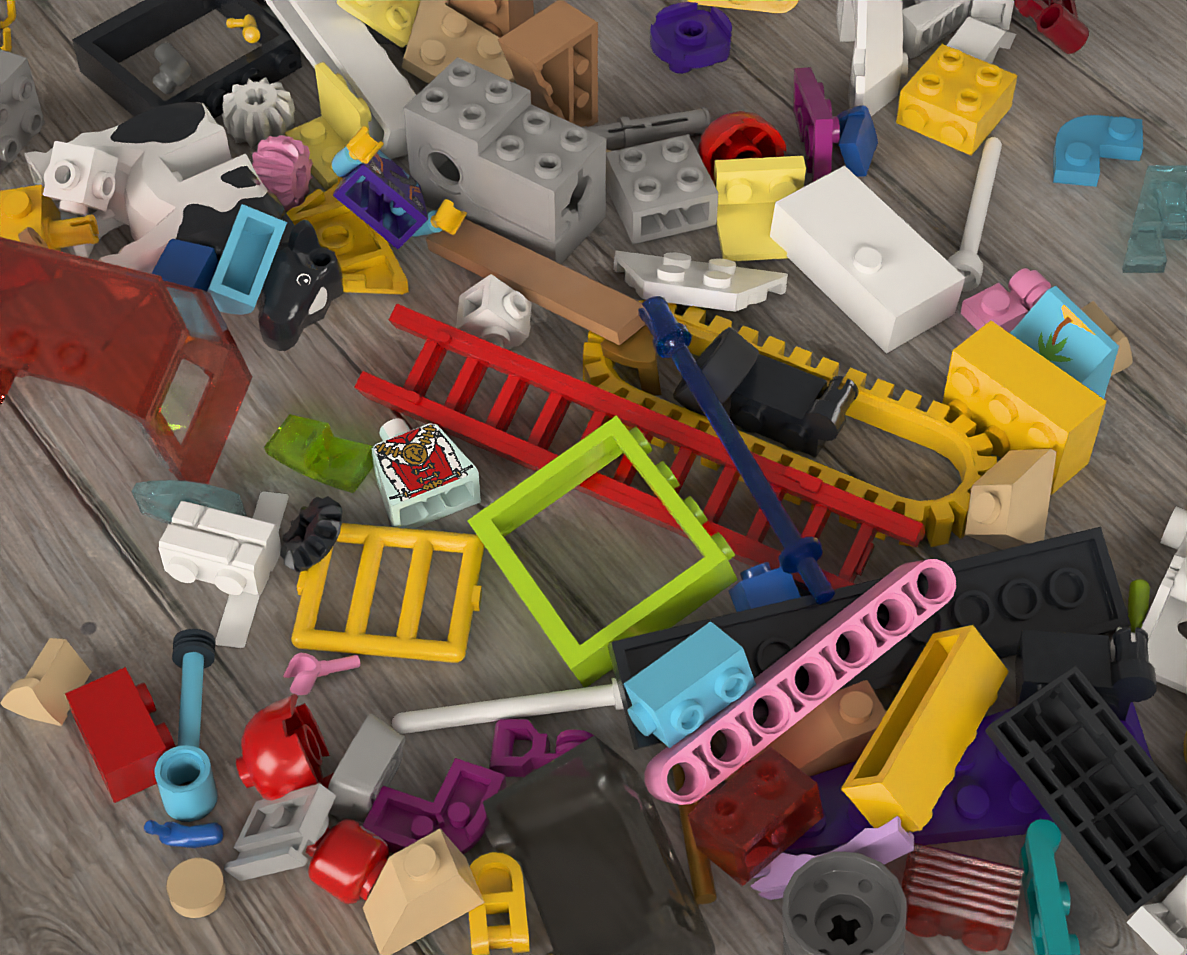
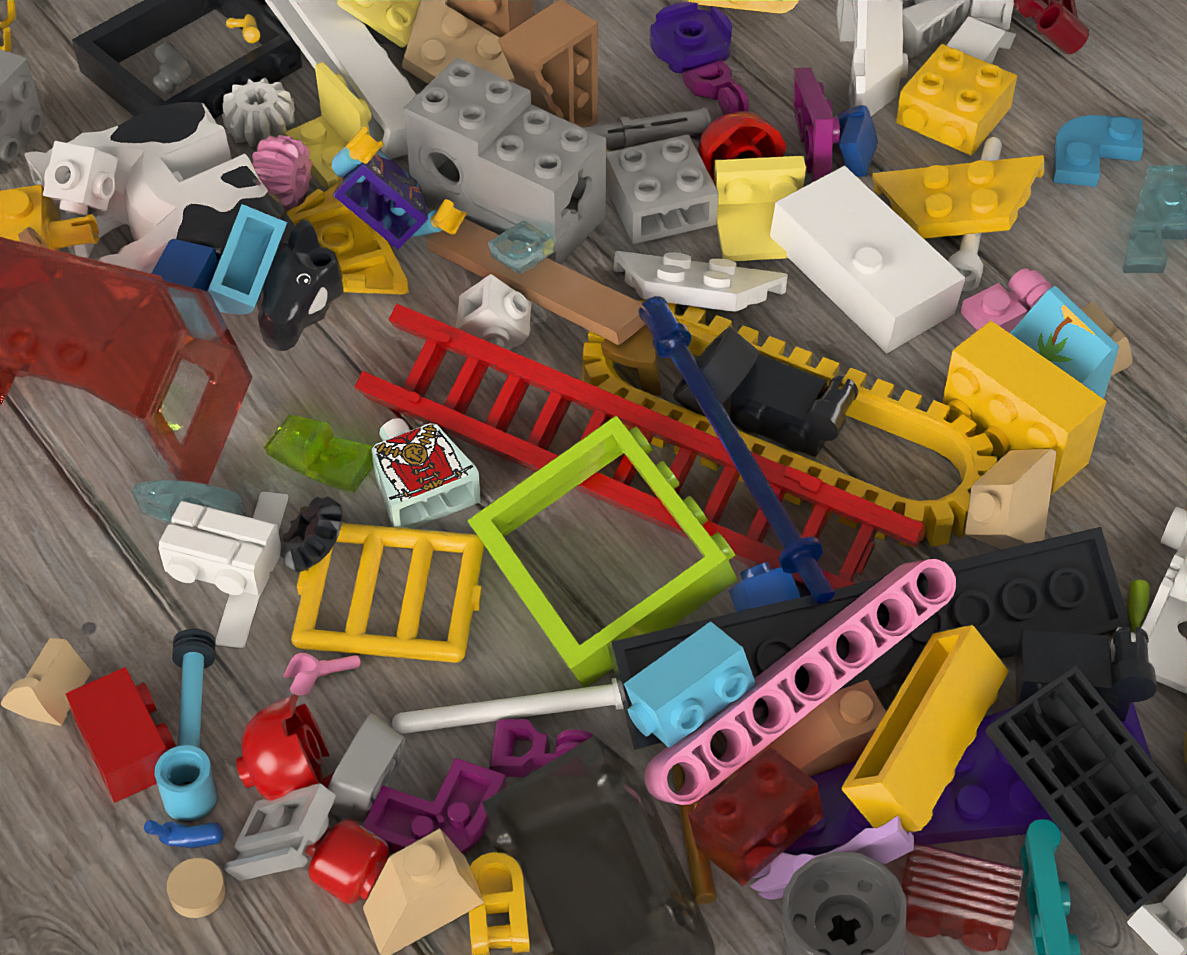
none -> clear light blue plate [488,220,555,274]
none -> magenta piece [682,60,749,115]
none -> yellow wing [872,155,1044,239]

